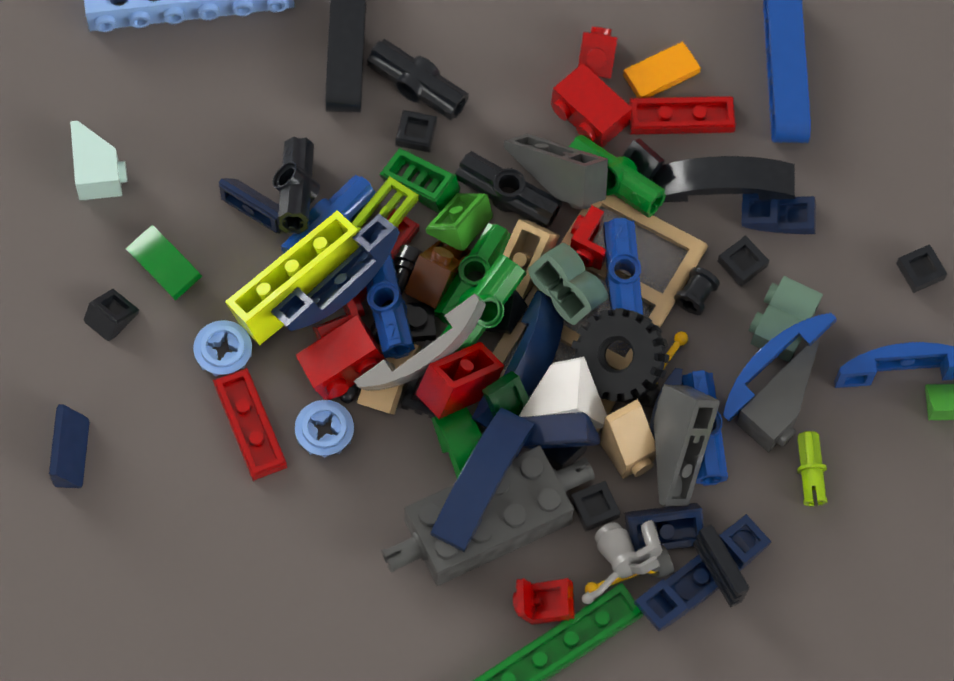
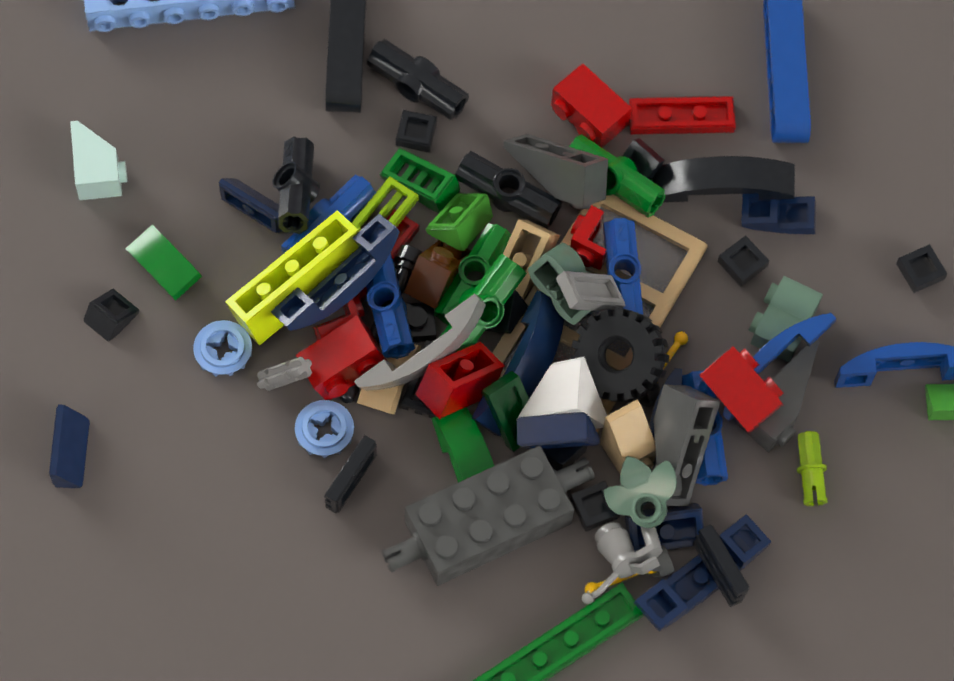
red tile [213,368,287,481] -> none
dark blue slope [431,407,535,552] -> none
red bracket [513,578,574,625] -> none
red bracket [578,26,618,79] -> none
light orange tile [623,41,701,98] -> none
black bush [674,267,720,315] -> none
none -> light grey axle [256,357,312,391]
none -> black tile [324,435,377,514]
none -> light grey tile [556,271,626,311]
none -> sand green plate [603,456,677,528]
none -> red brick [699,346,784,434]

